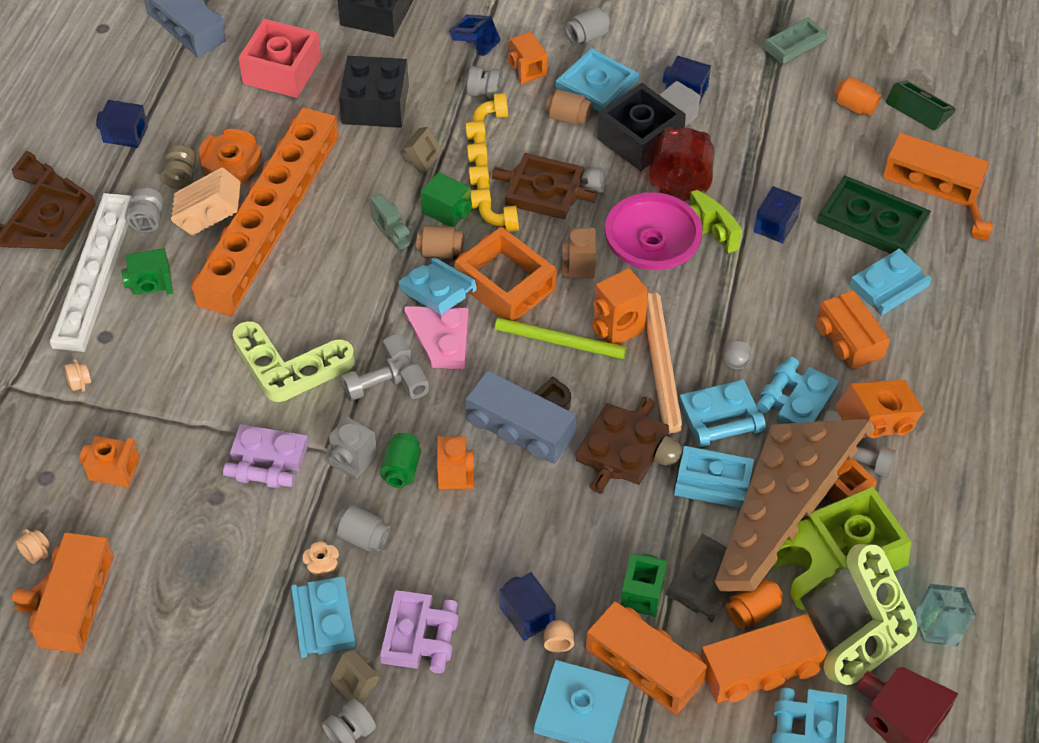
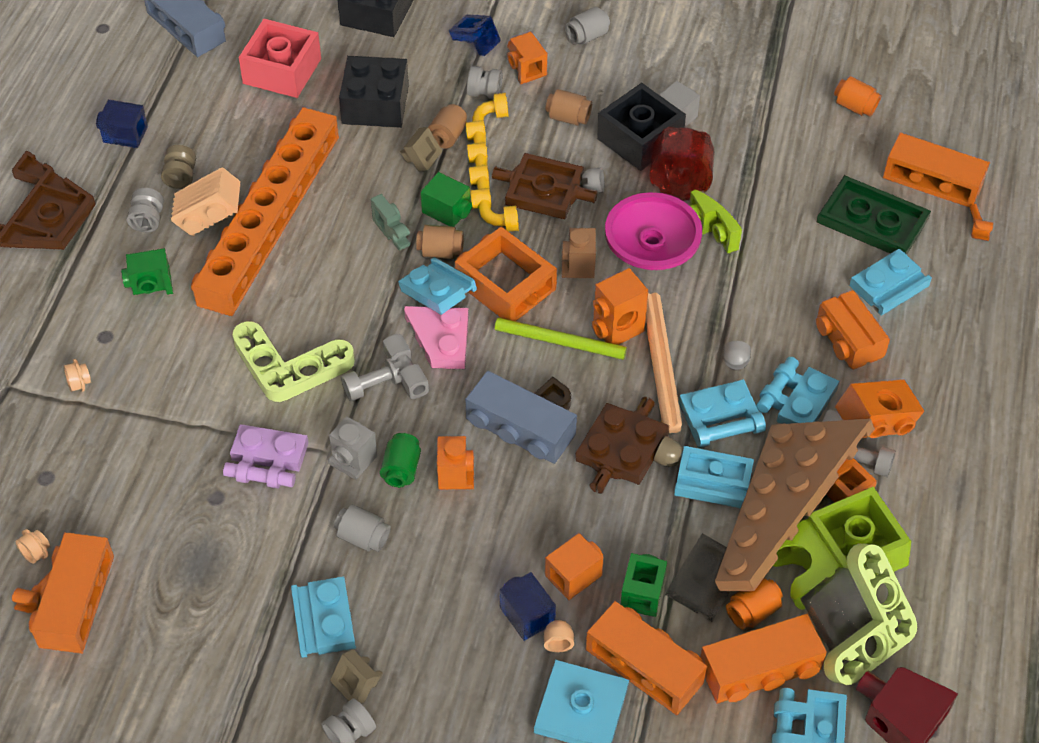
white tile [50,193,132,352] -> none
orange brick [80,436,140,487] -> none
orange plate [198,129,262,185] -> none
light nougat plate [303,541,339,577] -> none
lavender plate [380,590,459,674] -> none
medium azure plate [555,48,639,112] -> none
clear blue brick [662,55,711,105] -> none
clear blue brick [754,186,802,244] -> none
sand green plate [763,17,827,65] -> none
dark green slope [886,80,956,130] -> none
clear light blue brick [914,584,976,646] -> none
none -> medium nougat brick [428,104,467,149]
none -> orange brick [545,533,604,600]

